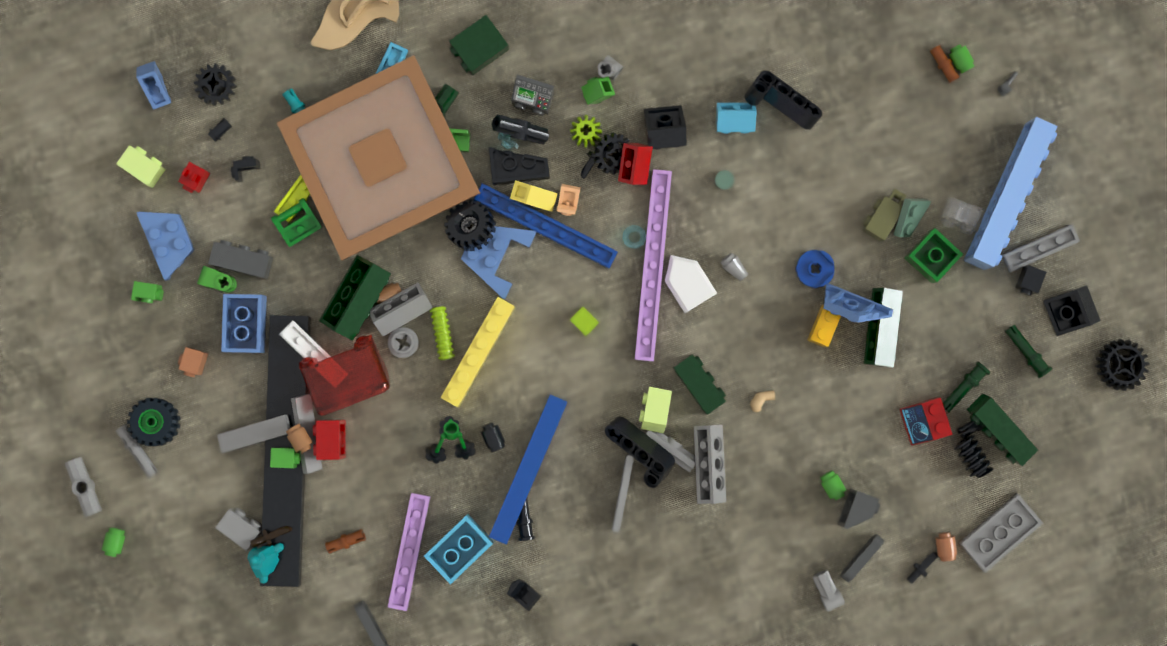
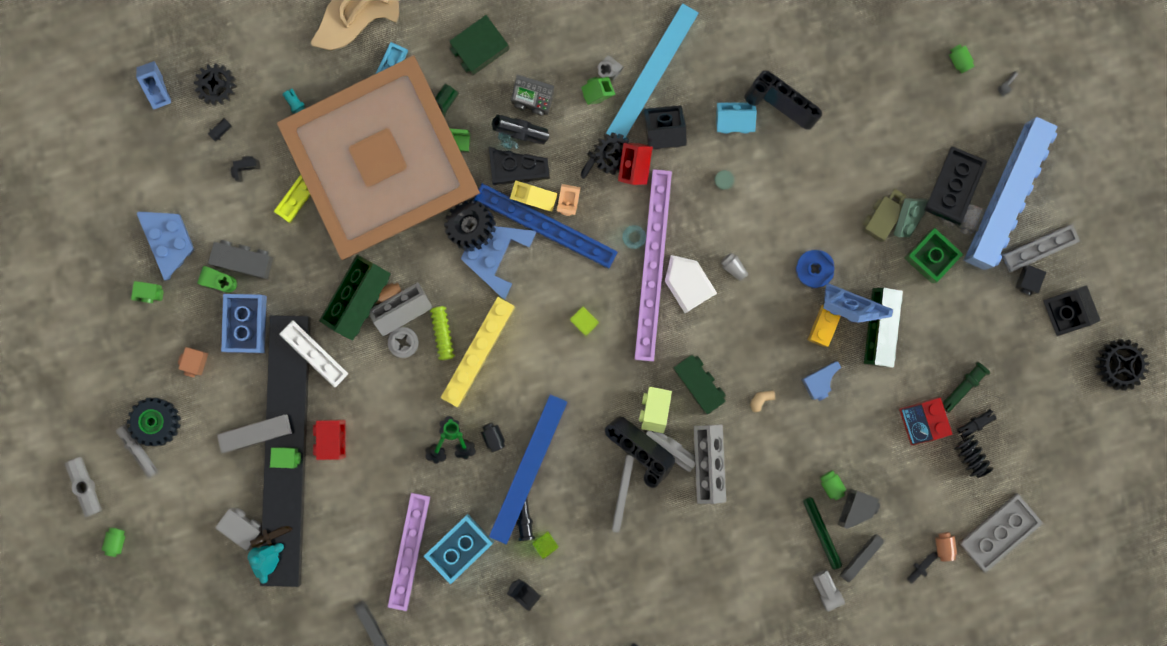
yellowish green brick [116,145,166,188] -> none
red brick [178,162,210,193] -> none
green plate [271,198,322,248] -> none
medium nougat brick [286,423,313,454] -> none
light grey tile [291,394,322,474] -> none
clear red windscreen [299,335,390,416] -> none
dark orange pin [325,529,366,554] -> none
lime gear [570,115,602,148] -> none
dark orange pin [929,45,960,84] -> none
dark green brick [966,393,1038,466] -> none
dark green pin [1004,324,1053,379] -> none
none -> clear neon green slope [532,532,559,559]
none -> medium azure tile [606,3,699,139]
none -> medium blue arch [801,361,841,401]
none -> dark green axle [803,497,842,570]
none -> black tile [924,146,987,226]

